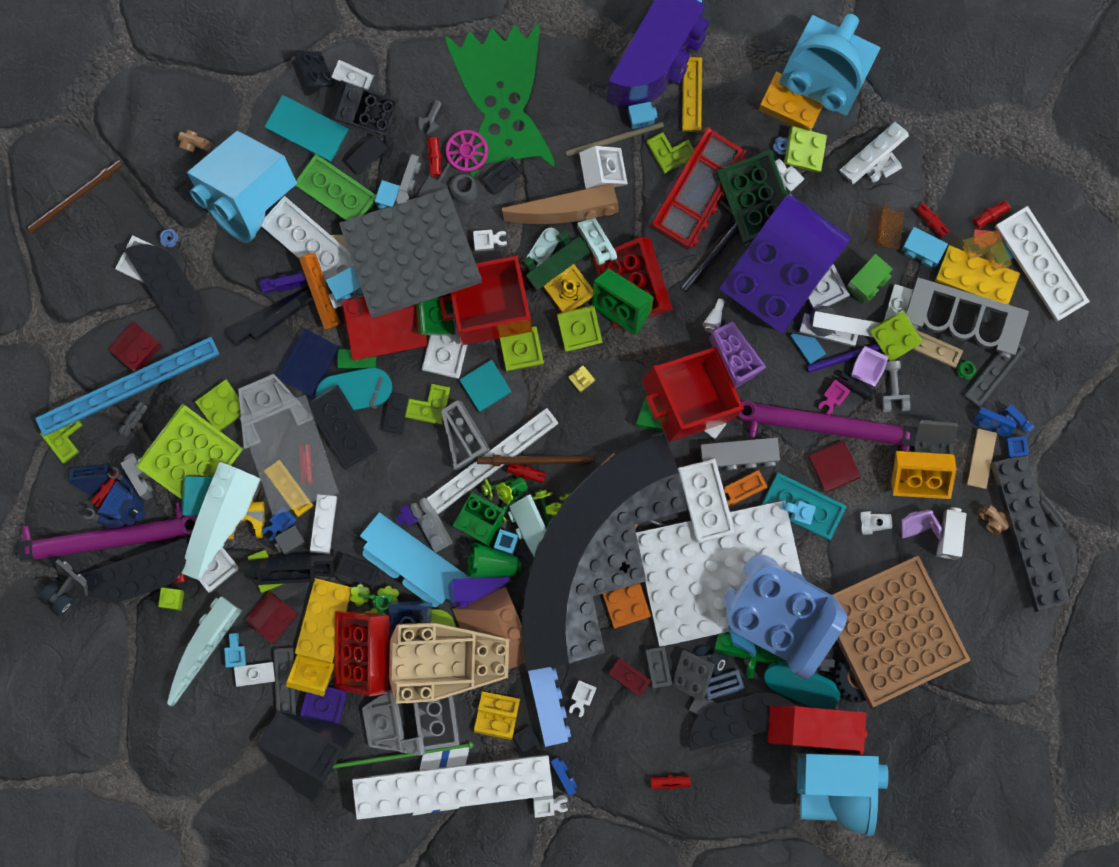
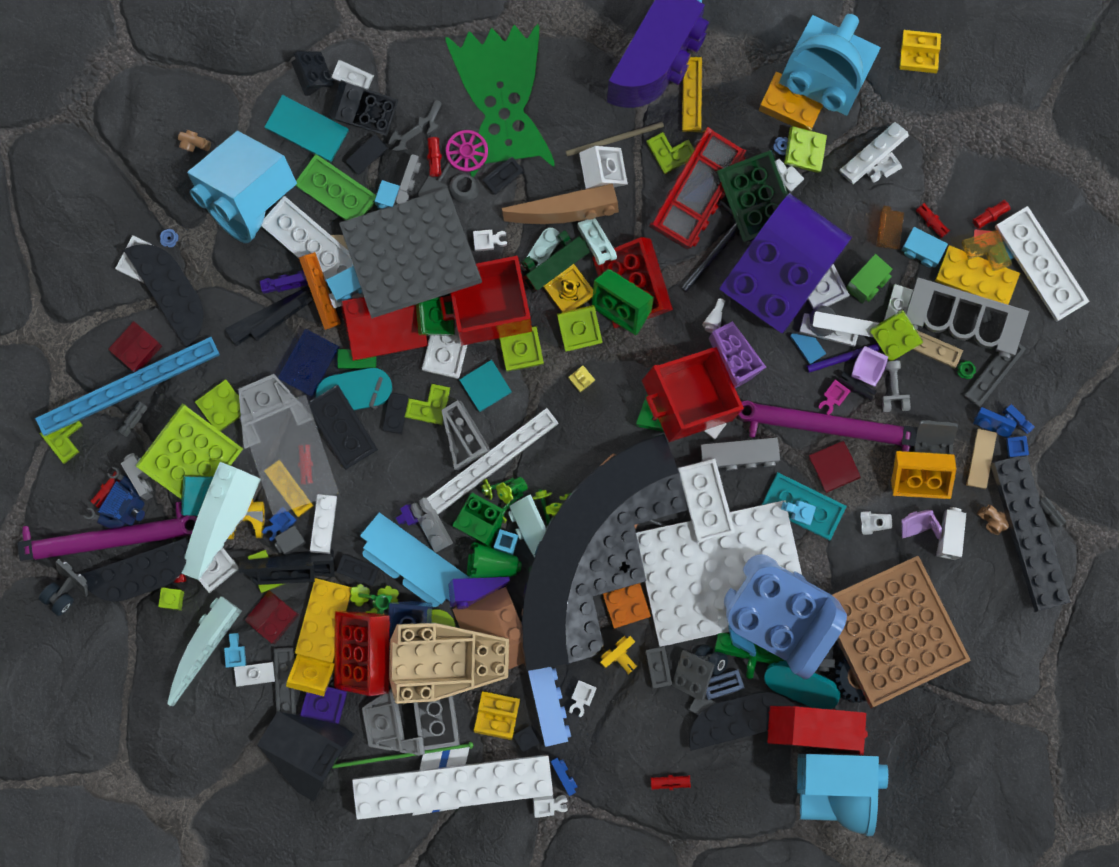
reddish brown bar [27,160,123,233] -> none
dark blue slope [68,464,109,496] -> none
reddish brown bar [477,455,592,466] -> none
red pin [507,464,547,484] -> none
dark red plate [608,658,651,697] -> none
medium azure brick [628,102,657,129] -> none
orange hinge [724,470,767,506] -> none
none -> dark grey bar [389,125,422,152]
none -> yellow plate [600,636,637,674]
none -> yellow slope [900,30,941,73]

